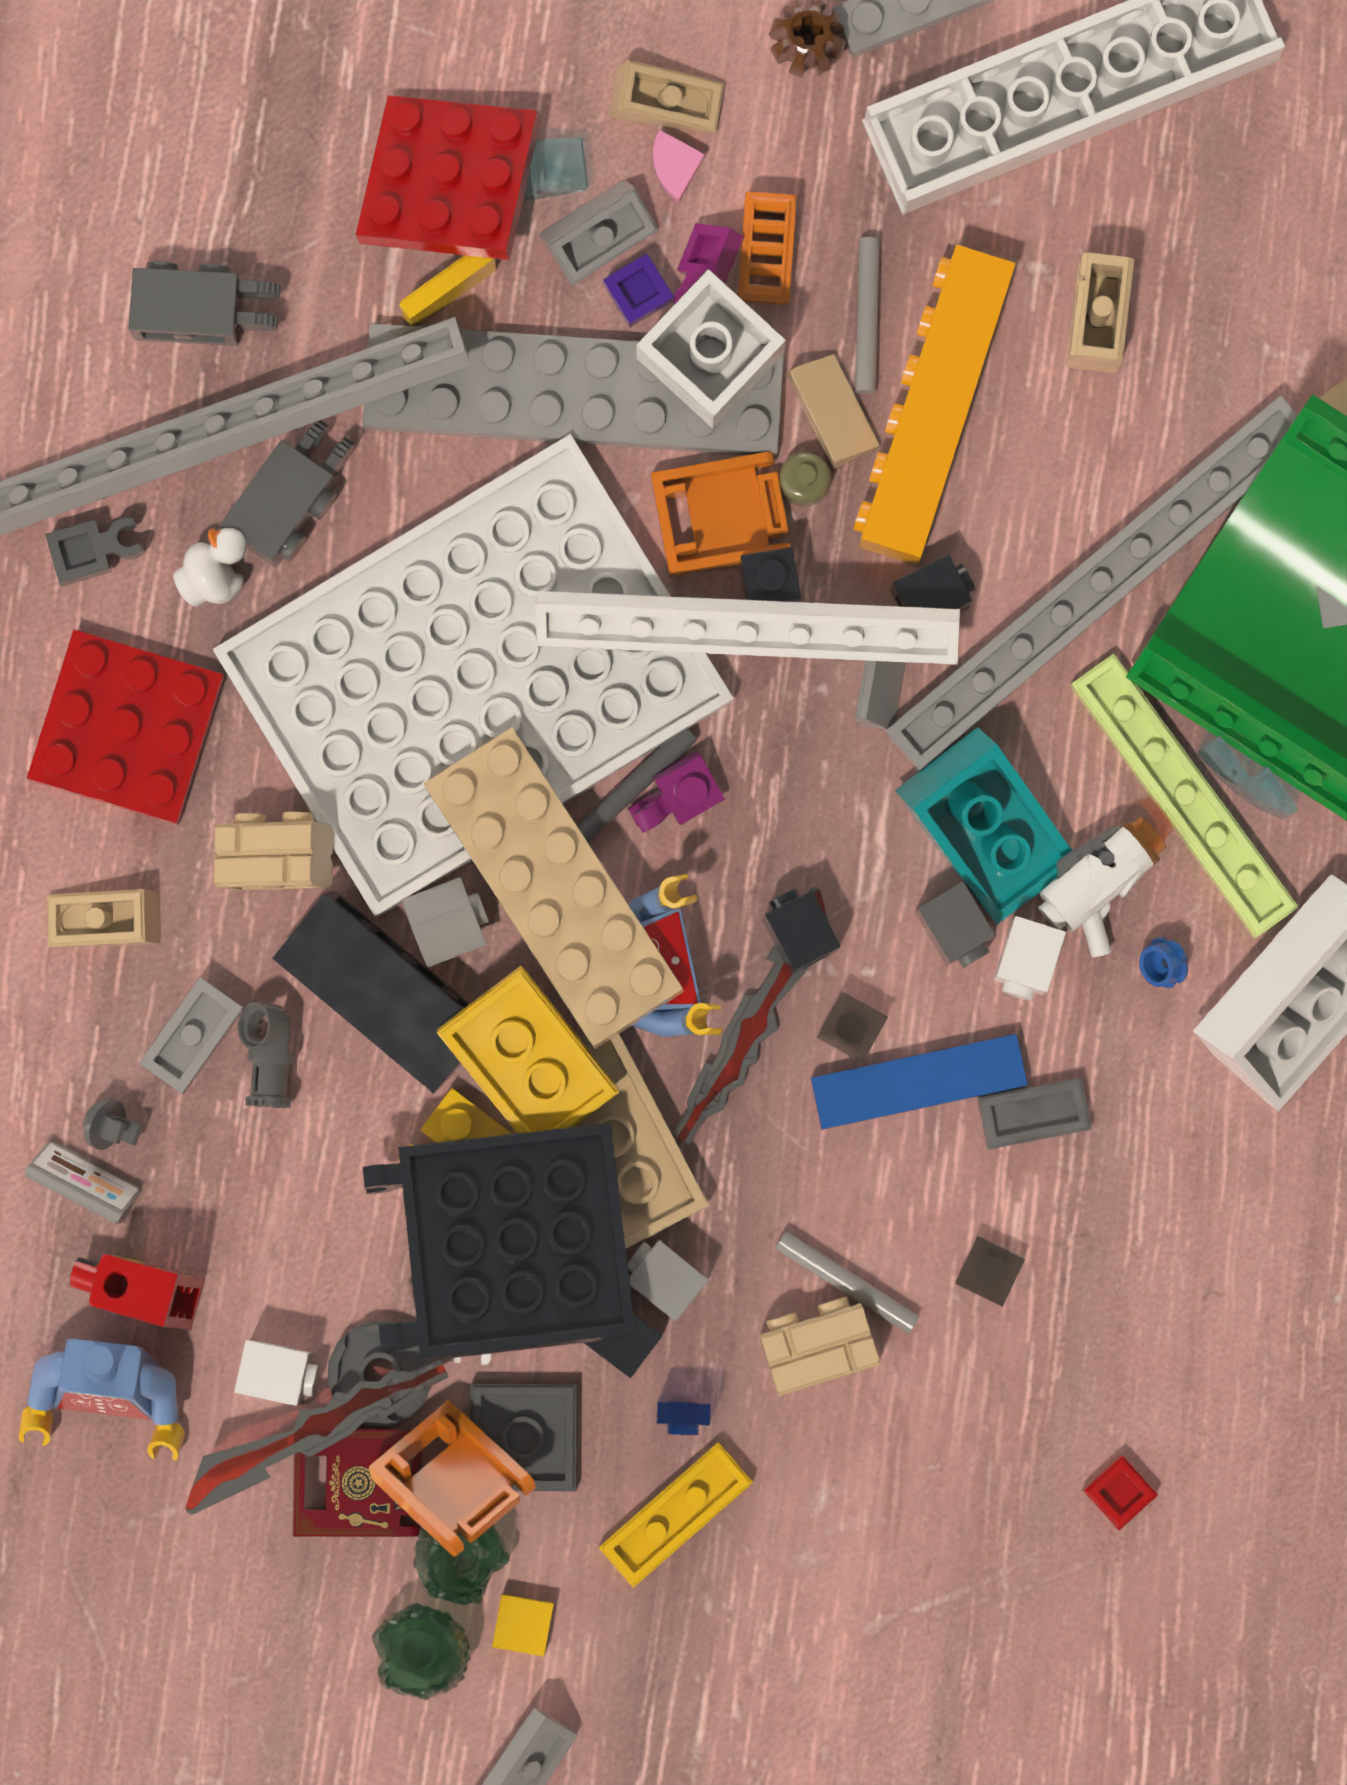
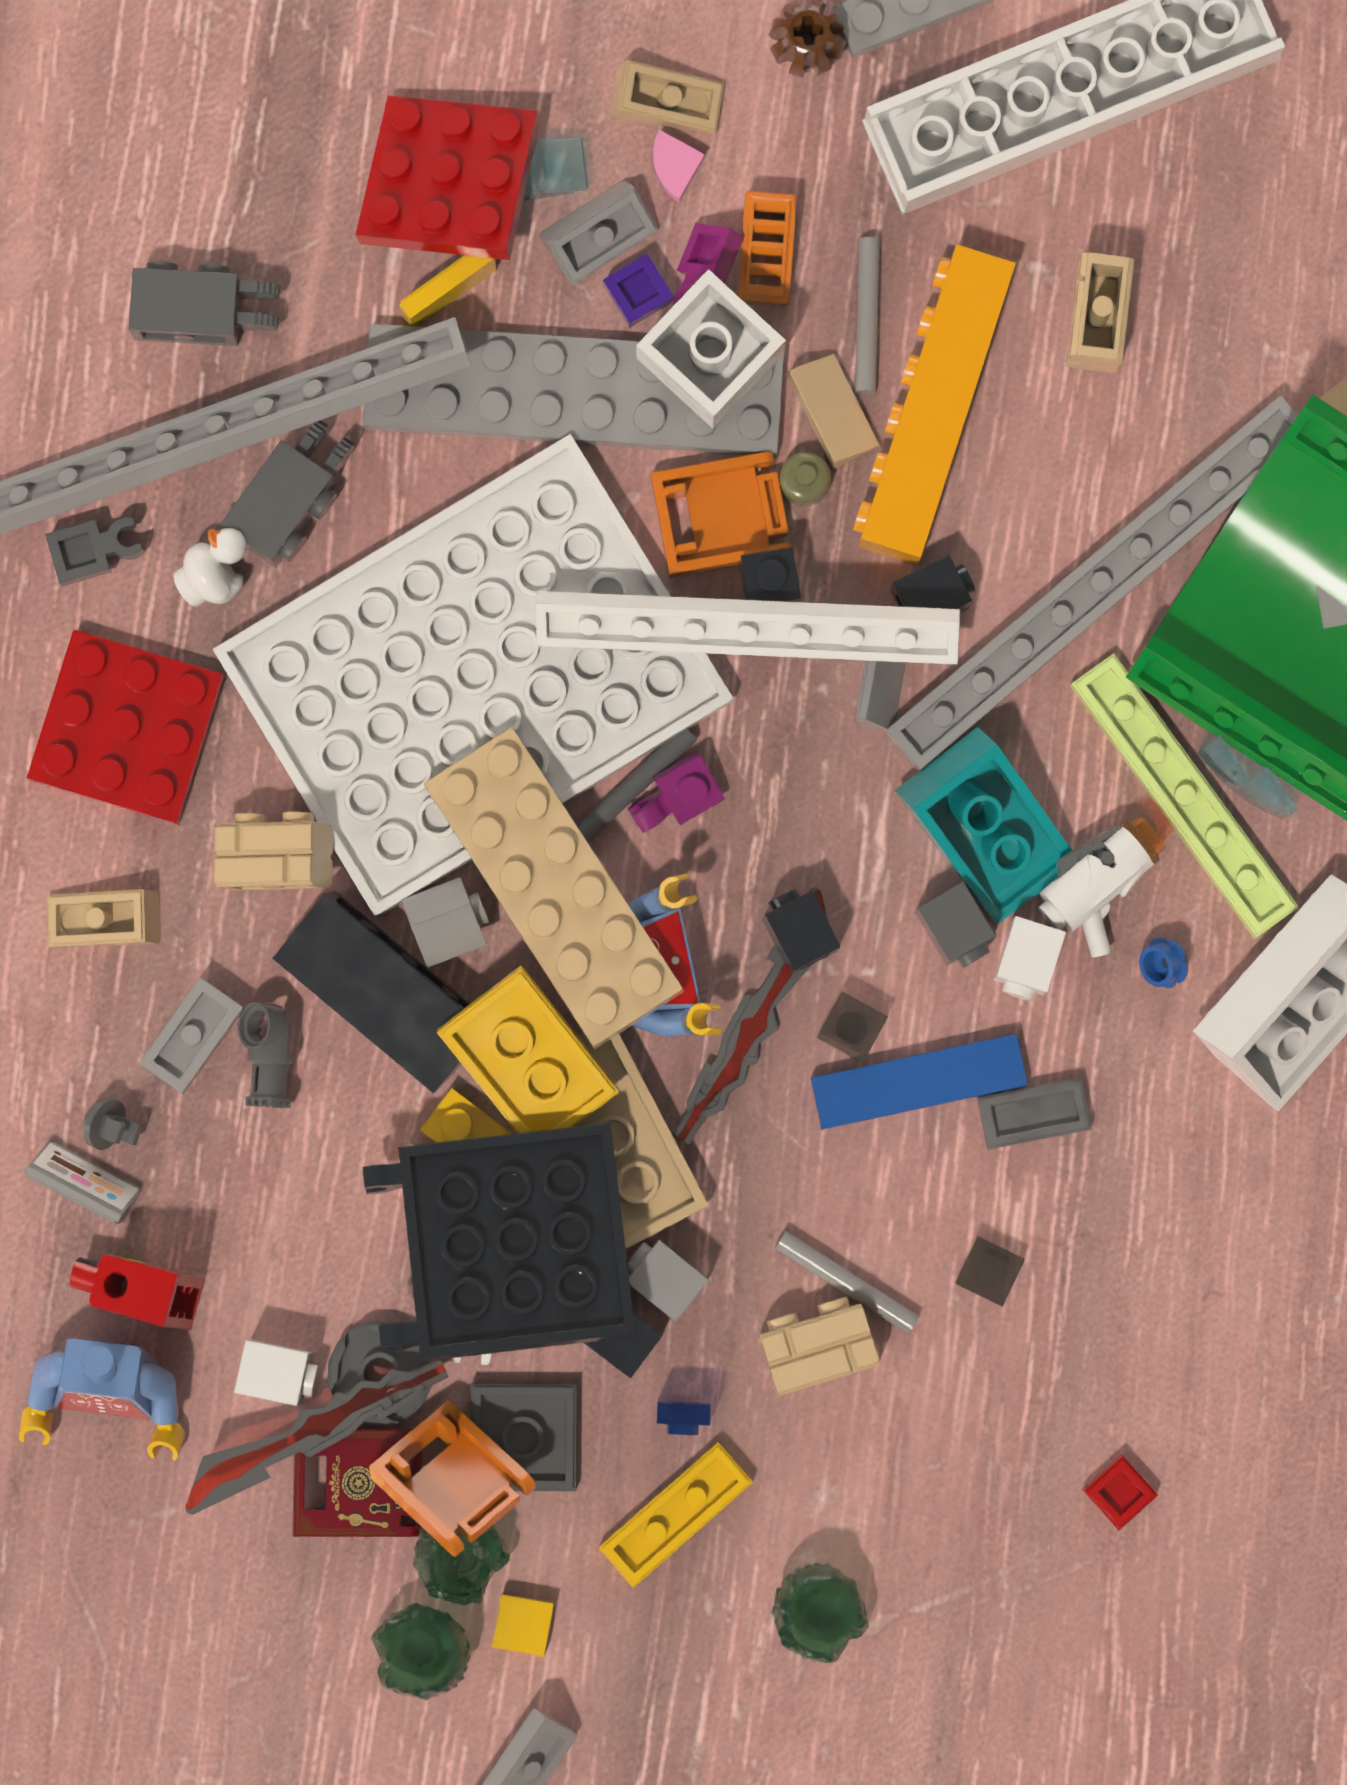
none -> clear green hair [771,1562,869,1663]

